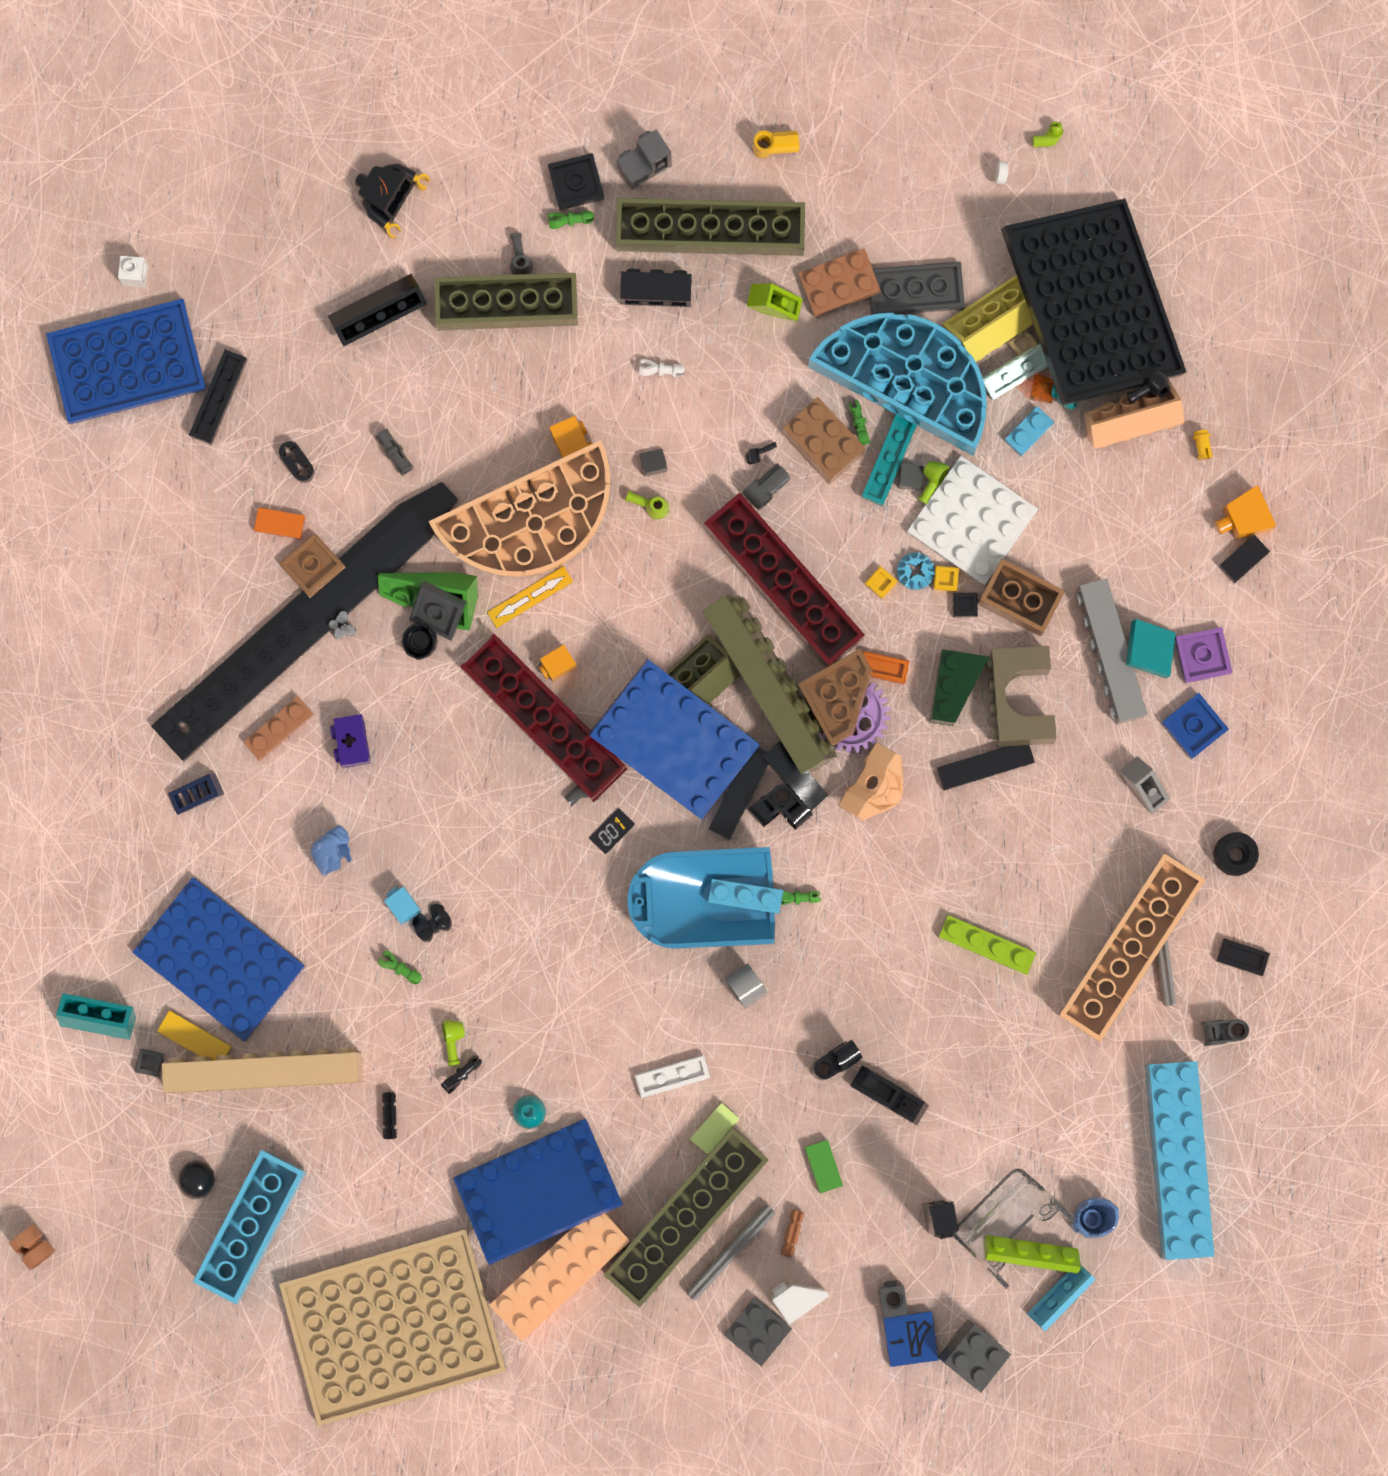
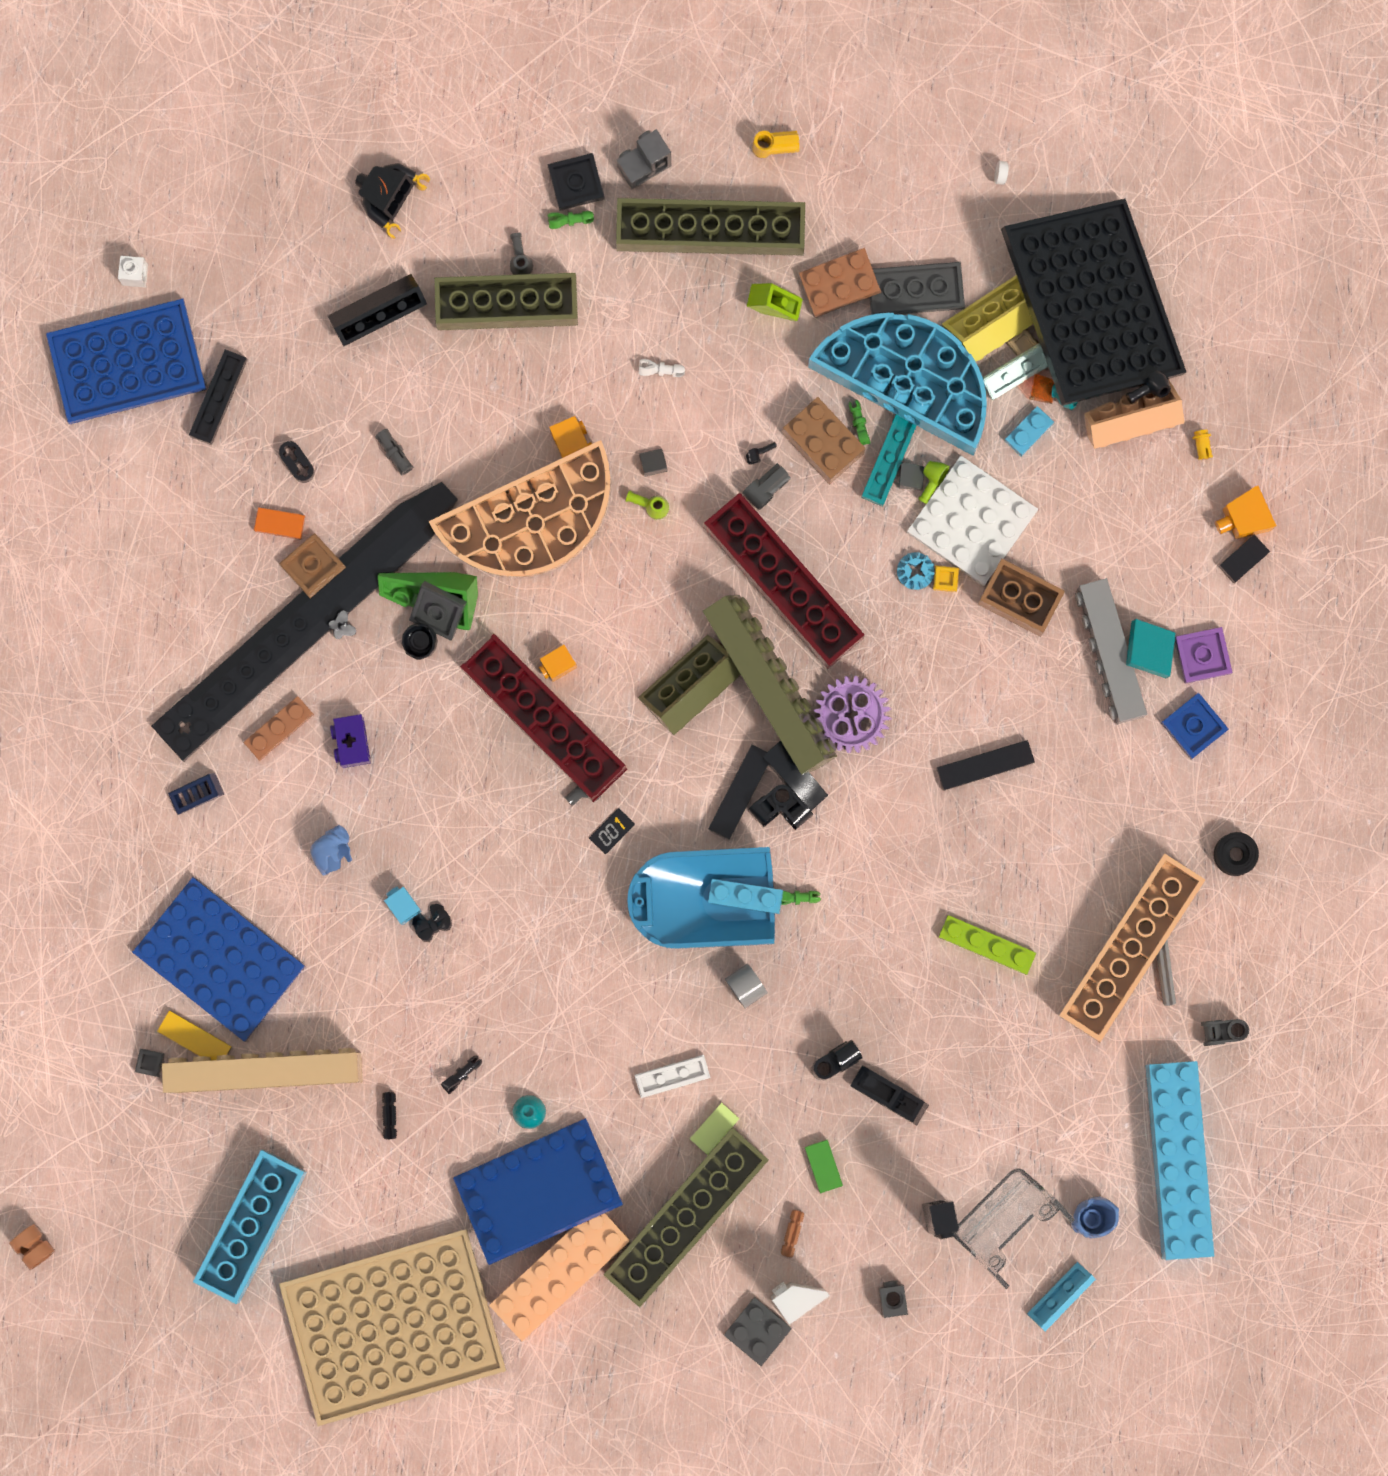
teal brick [56,993,136,1040] -> none
black hair [178,1160,215,1200] -> none
bright green piece [377,951,422,984] -> none
lime bar [442,1020,465,1066] -> none
yellow sticker [487,566,573,628] -> none
blue plate [589,658,760,820] -> none
black brick [620,268,692,307] -> none
light grey axle [686,1205,775,1301] -> none
medium nougat plate [798,648,873,746] -> none
light nougat piece [838,742,903,821] -> none
orange tile [863,651,910,685] -> none
yellow tile [864,566,898,599] -> none
blue tile [883,1311,939,1367] -> none
dark green wedge [930,649,989,726] -> none
dark grey brick [937,1319,1011,1393] -> none
black tile [953,593,978,618] -> none
lime plate [983,1235,1081,1273] -> none
dark tan arch [986,646,1057,747] -> none
lime arm [1032,122,1064,148] -> none
light grey slope [1119,756,1170,814] -> none
black tile [1216,939,1270,977] -> none

